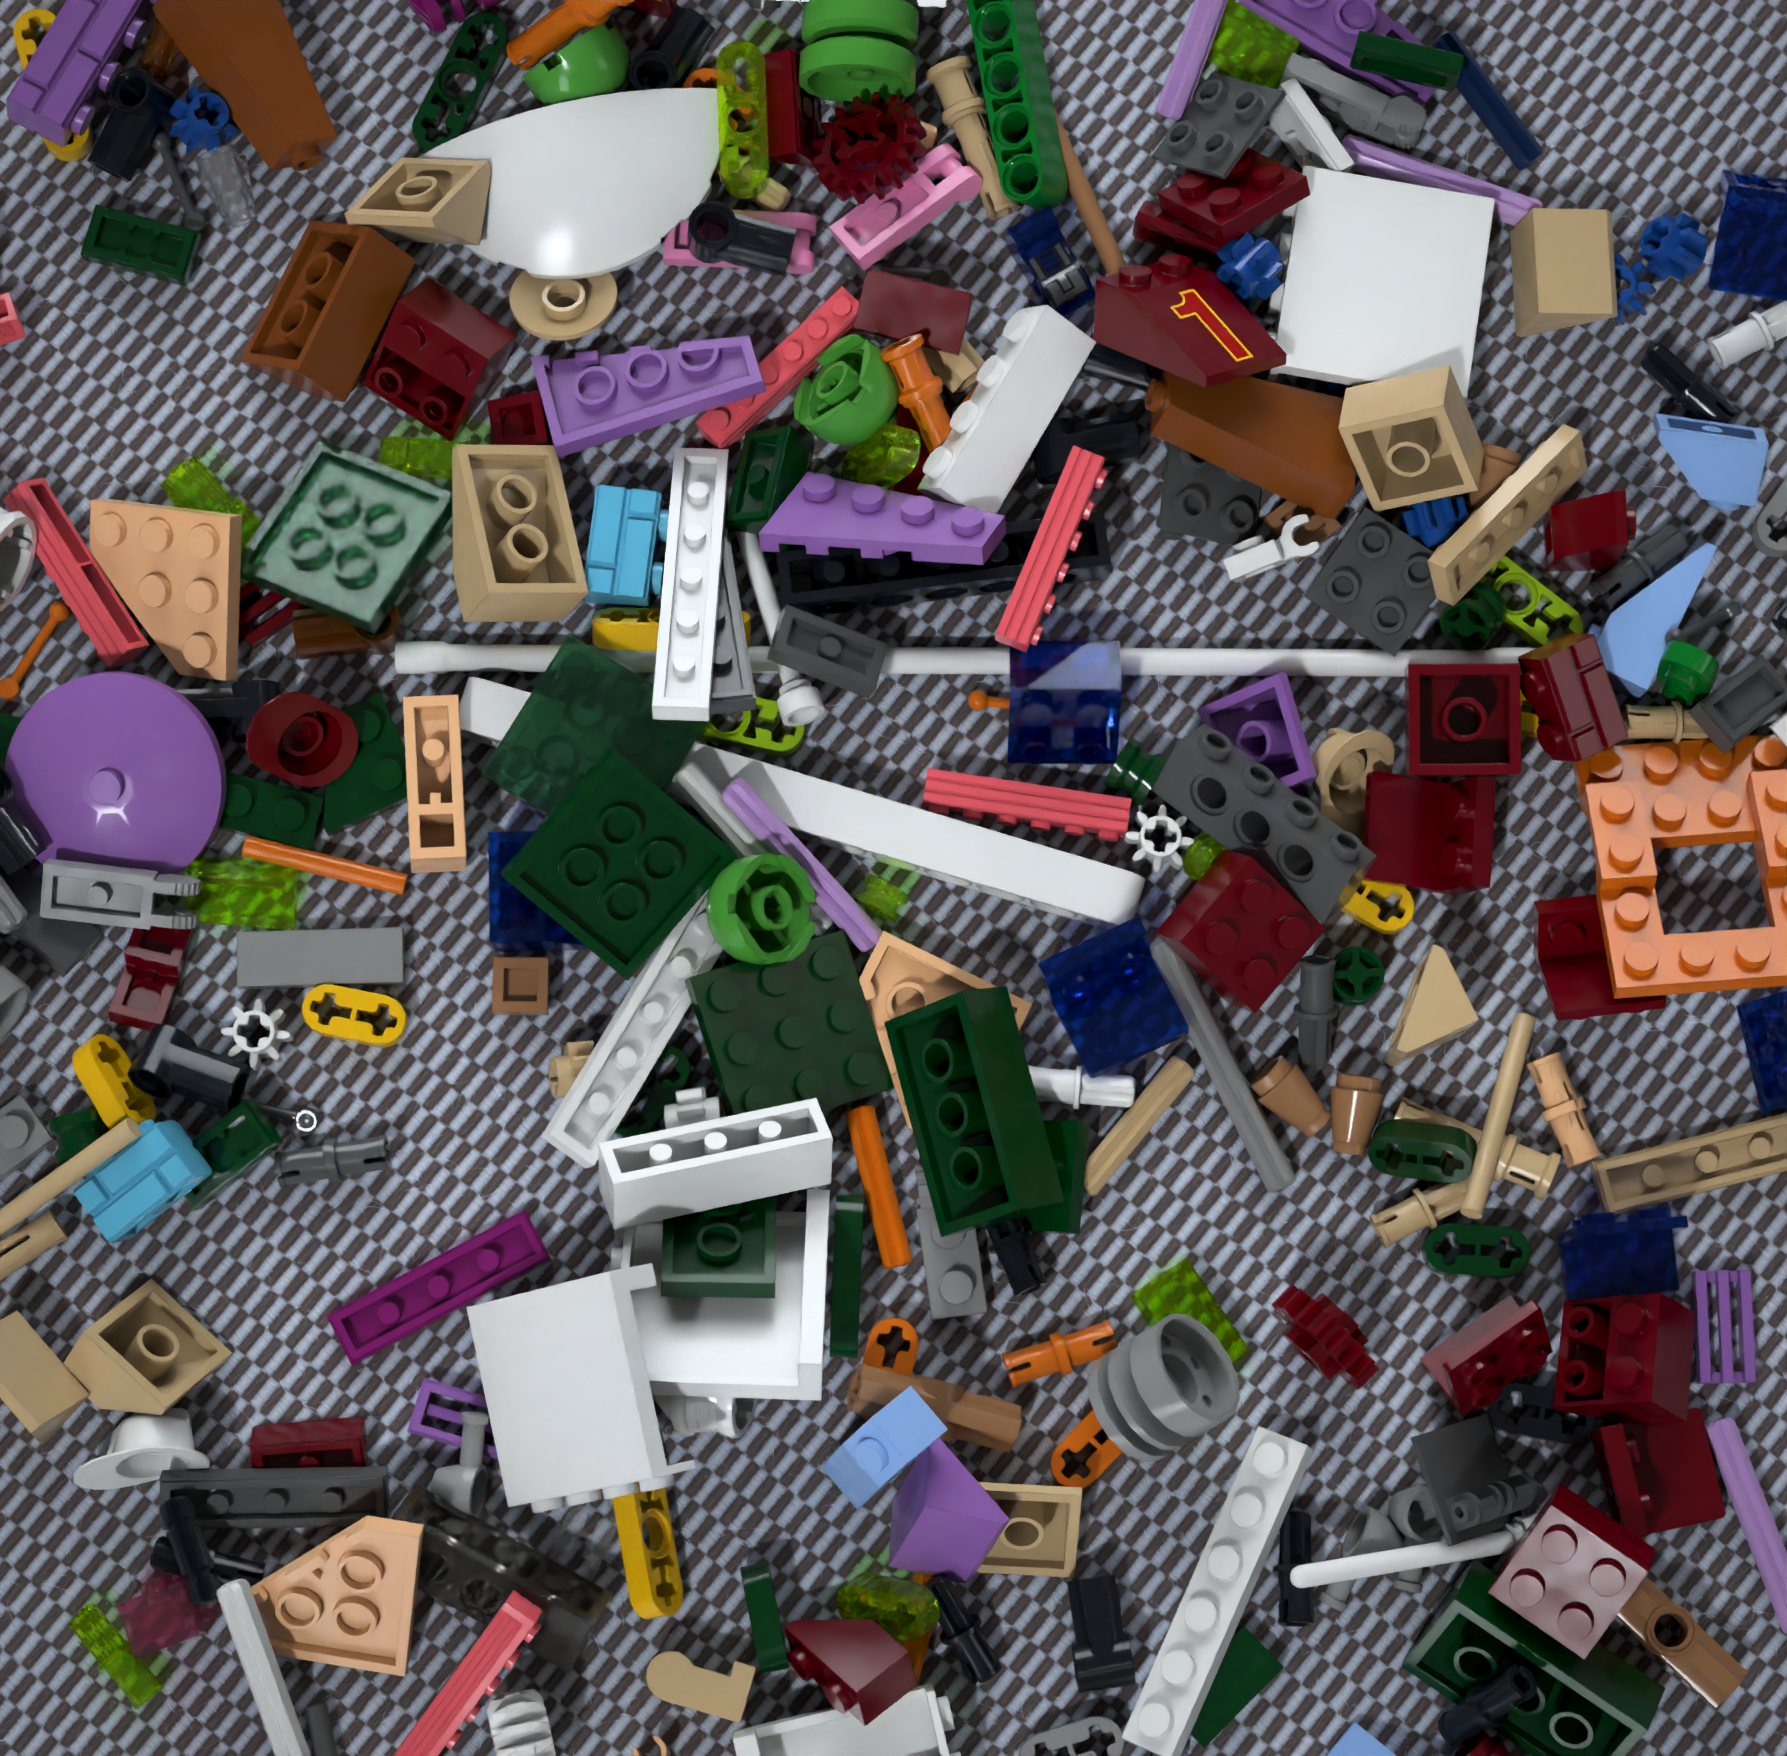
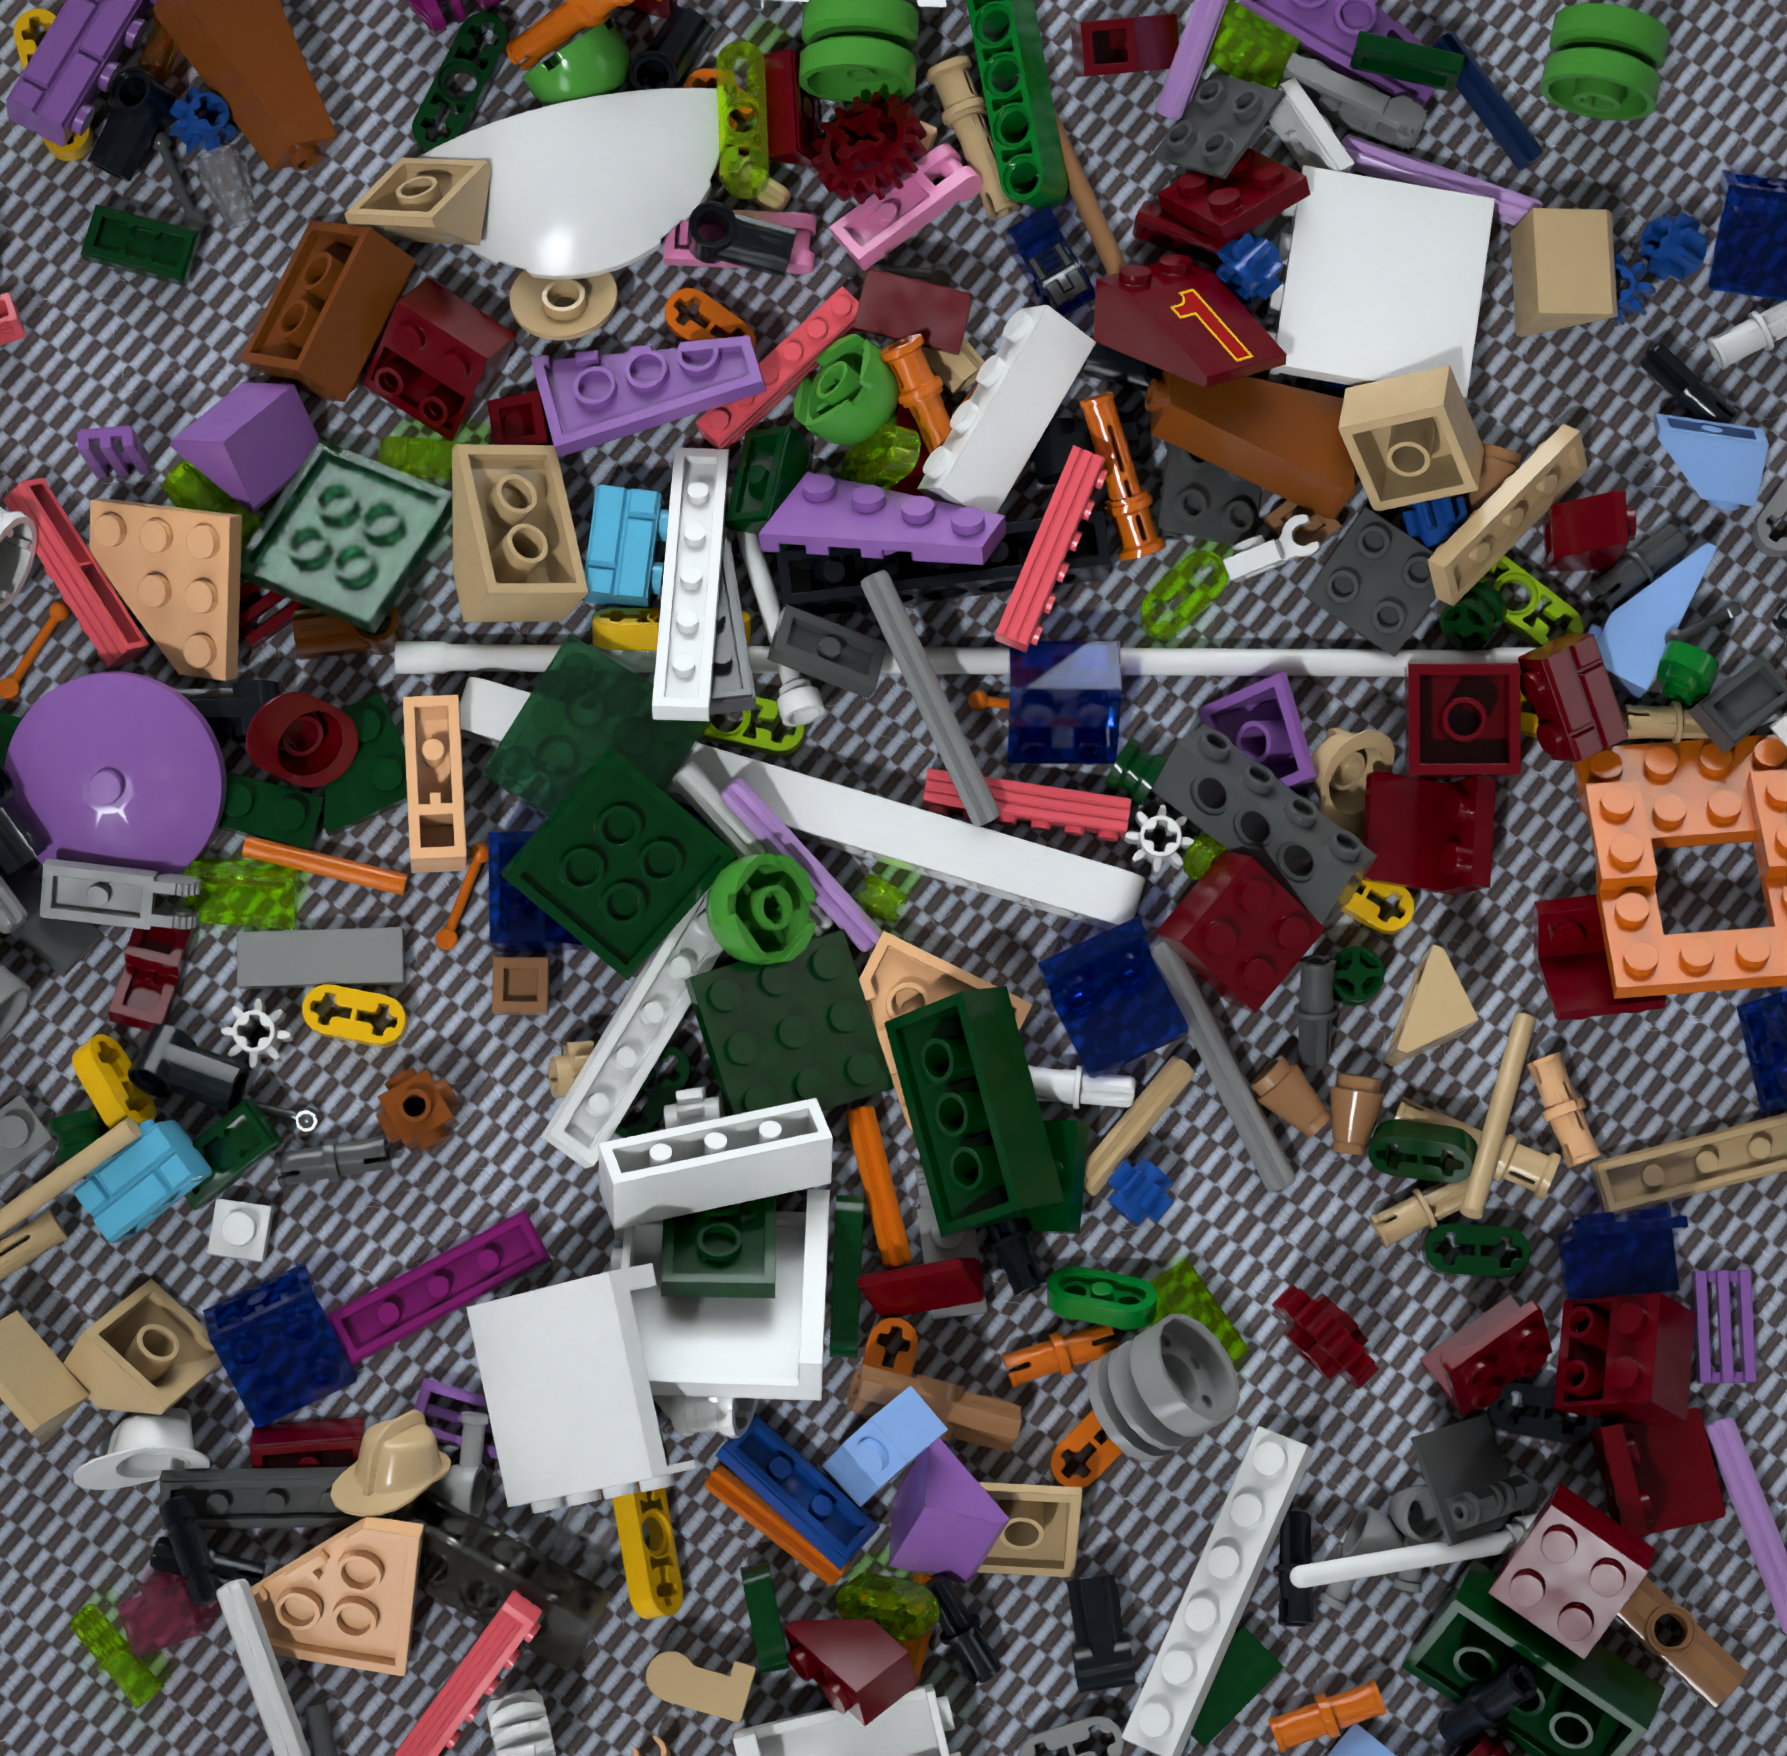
none -> medium lavender tile [77,425,151,478]
none -> medium lavender slope [170,382,324,514]
none -> clear blue bracket [203,1263,357,1427]
none -> white plate [207,1198,274,1263]
none -> tan piece [330,1409,451,1517]
none -> dark orange brick [376,1068,461,1152]
none -> orange hinge [435,842,492,951]
none -> orange beam [665,288,757,353]
none -> orange axle [704,1462,850,1585]
none -> blue tile [715,1413,880,1570]
none -> dark red slope [856,1258,985,1318]
none -> light grey axle [861,570,1000,827]
none -> green plate [1047,1266,1157,1331]
none -> dark red slope [1070,13,1179,77]
none -> orange pin [1079,392,1166,561]
none -> blue gear [1106,1157,1174,1227]
none -> clear neon green beam [1139,550,1229,641]
none -> orange pin [1268,1679,1387,1753]
none -> bright green wheel [1540,3,1671,121]

